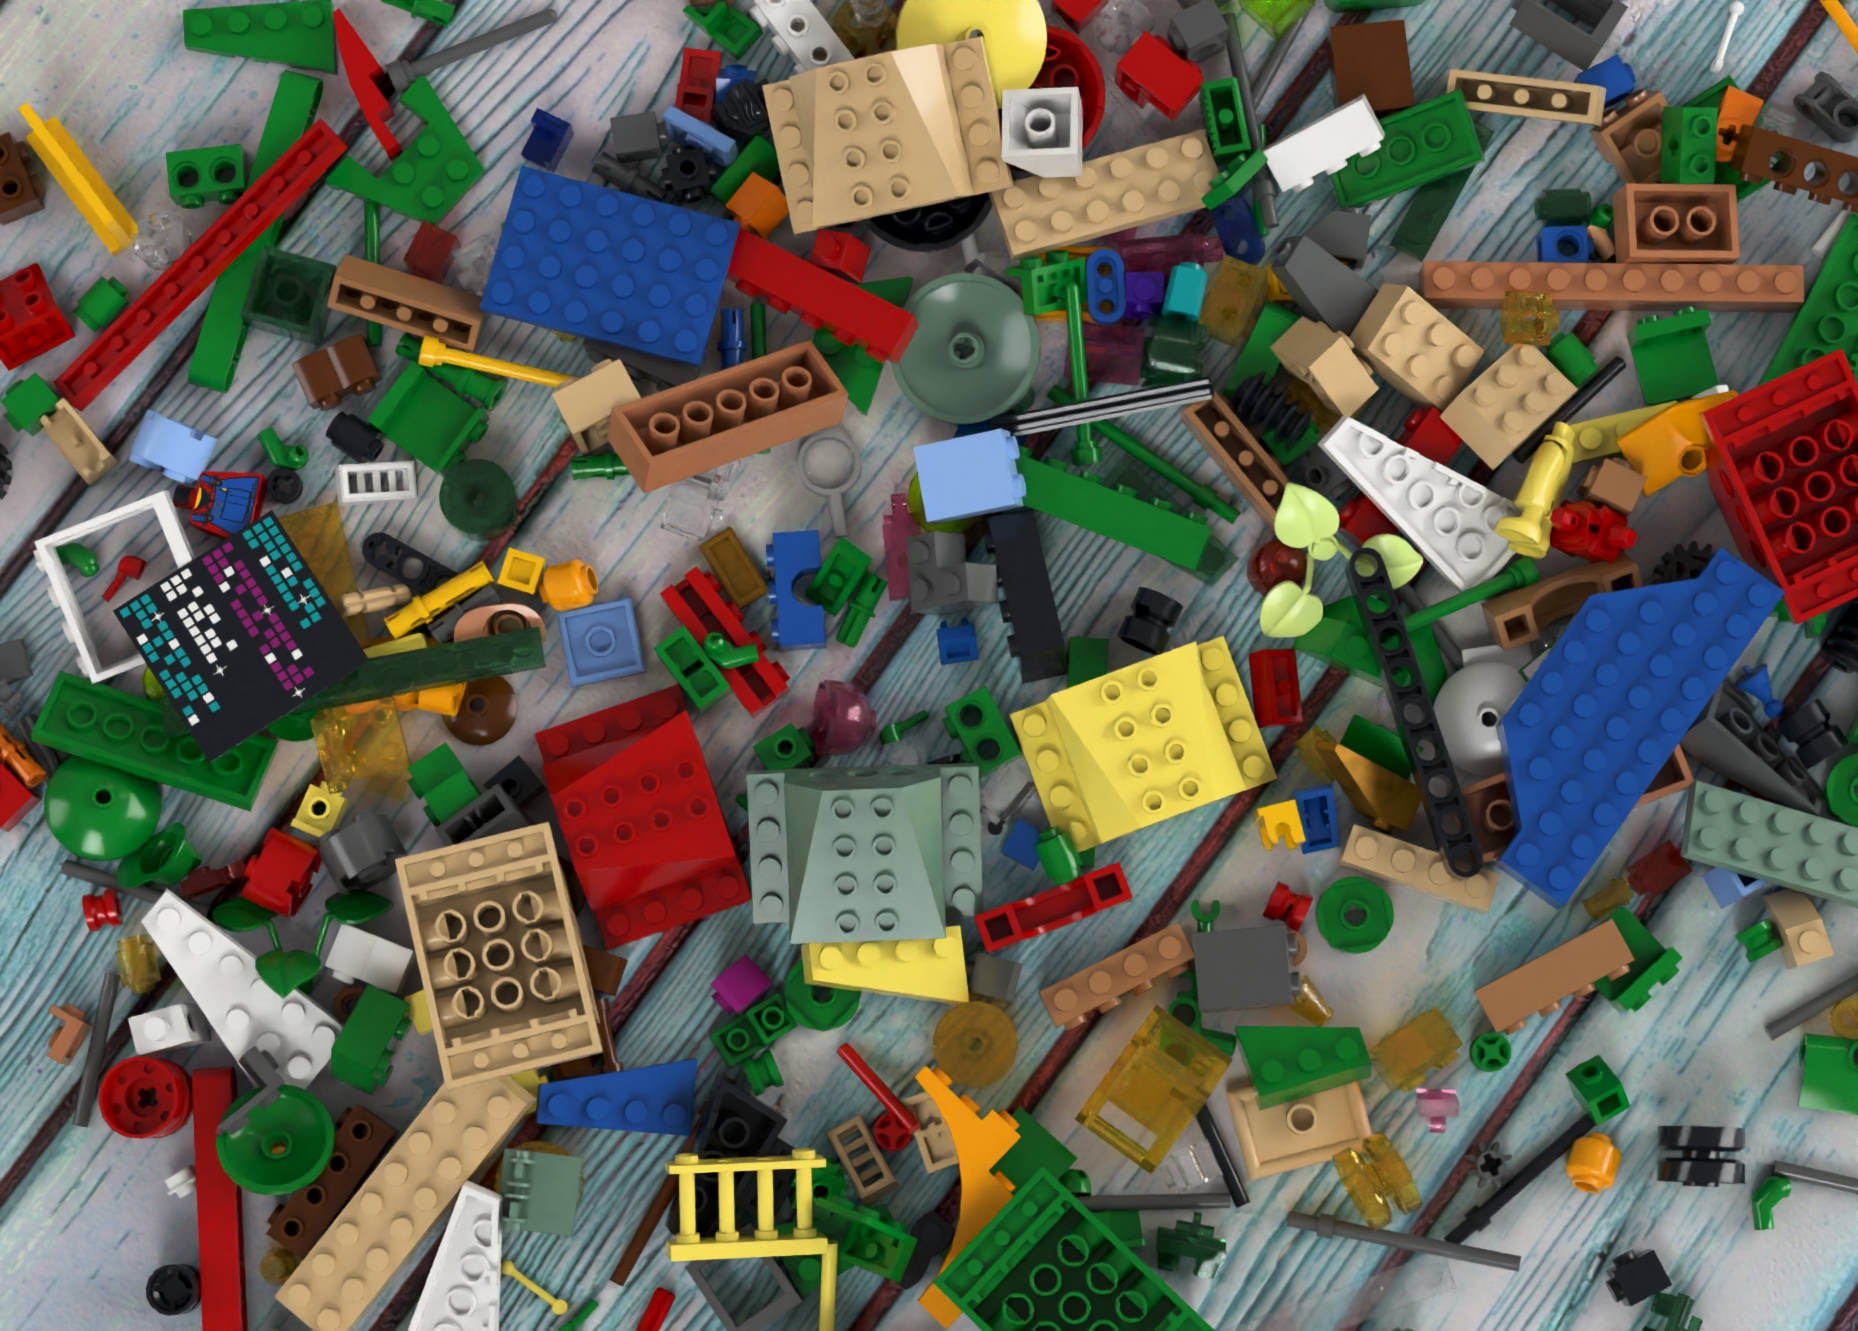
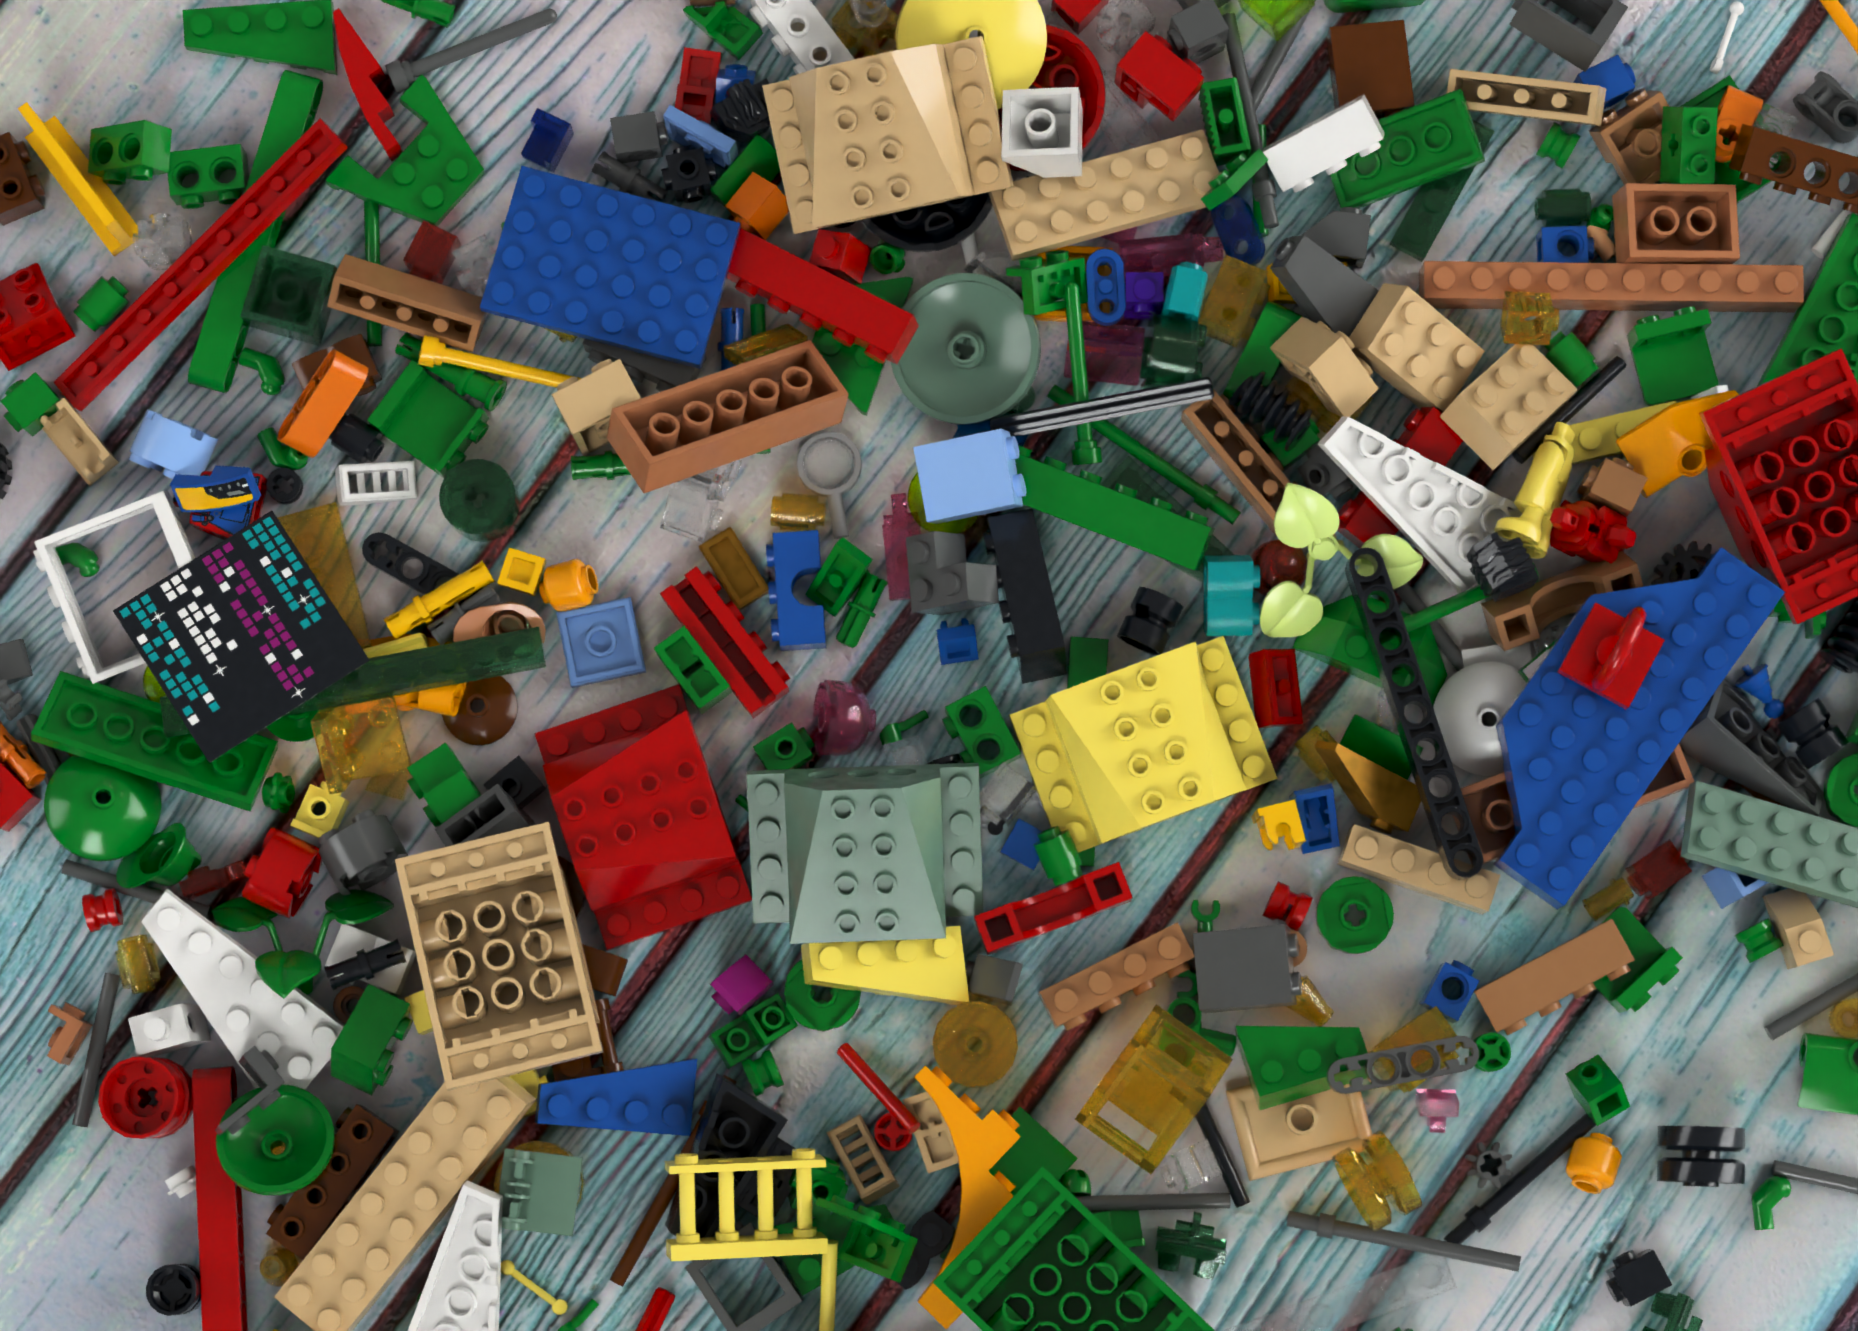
red hand [102,556,147,602] -> none
tan axle [338,584,412,616] -> none
green arm [703,632,760,669] -> none
none -> green brick [88,120,172,185]
none -> slope [170,465,261,512]
none -> green arm [239,347,285,395]
none -> green plate [262,772,295,813]
none -> orange beam [277,349,368,458]
none -> black pin [324,939,406,991]
none -> clear yellow tile [723,324,808,365]
none -> clear yellow brick [770,493,826,532]
none -> green plate [870,240,906,274]
none -> teal brick [1203,555,1260,636]
none -> dark grey beam [1326,1036,1479,1094]
none -> blue brick [1419,960,1479,1023]
none -> black hair [1466,532,1539,602]
none -> green wheel [1536,122,1581,168]
none -> red tile [1557,602,1665,709]

